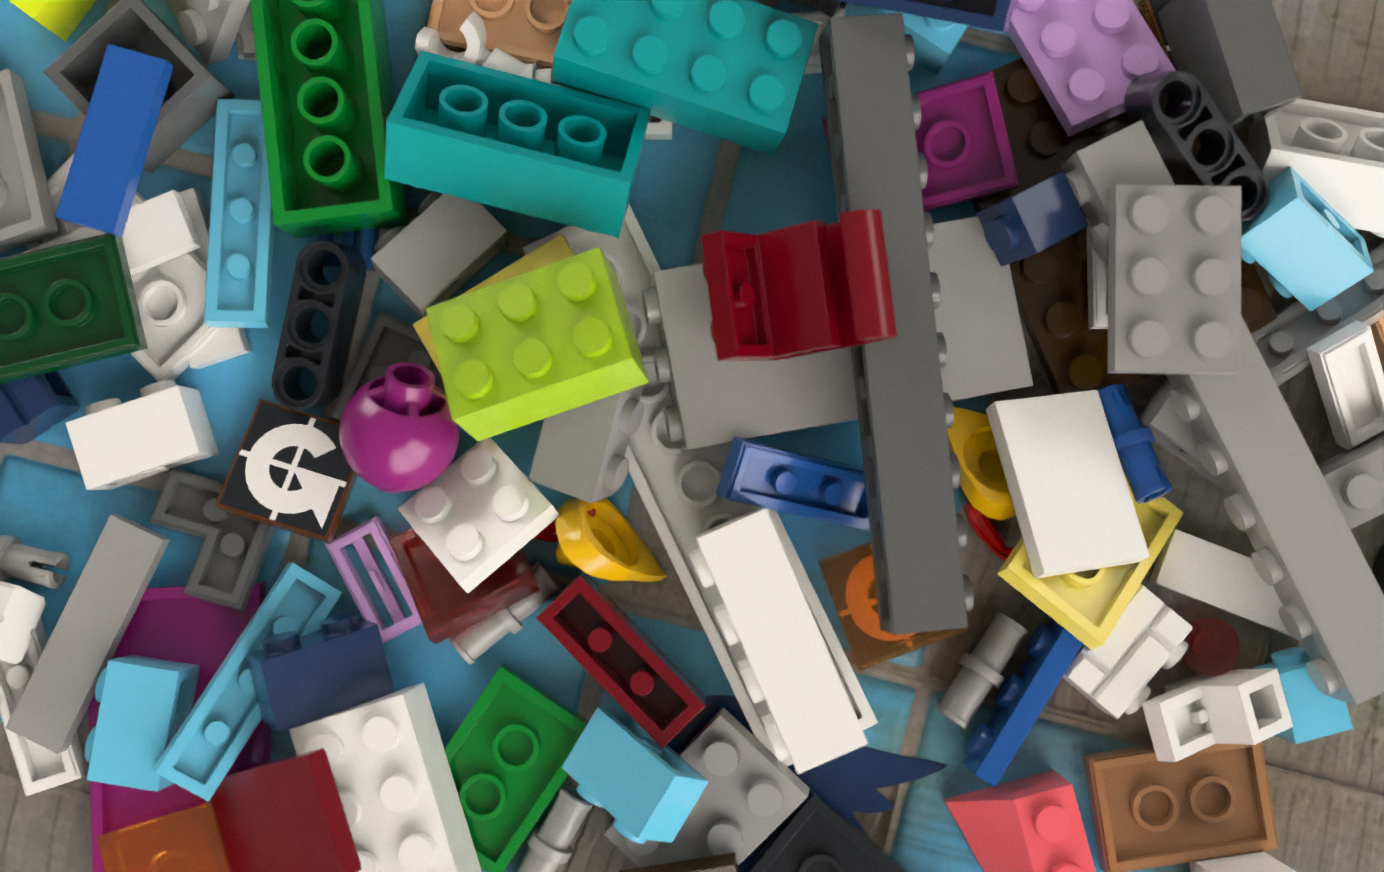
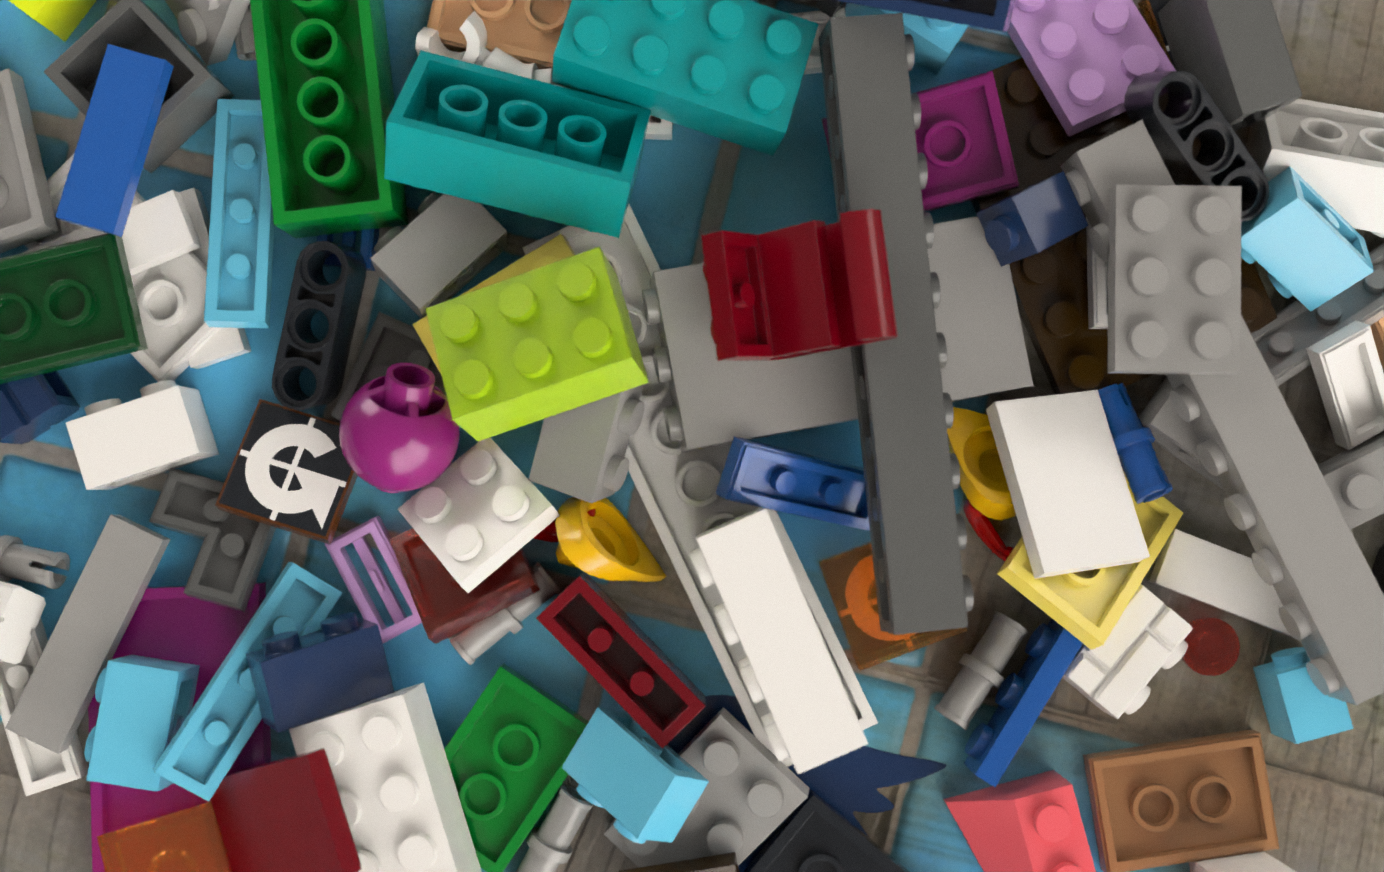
white brick [1142,668,1293,762] -> none

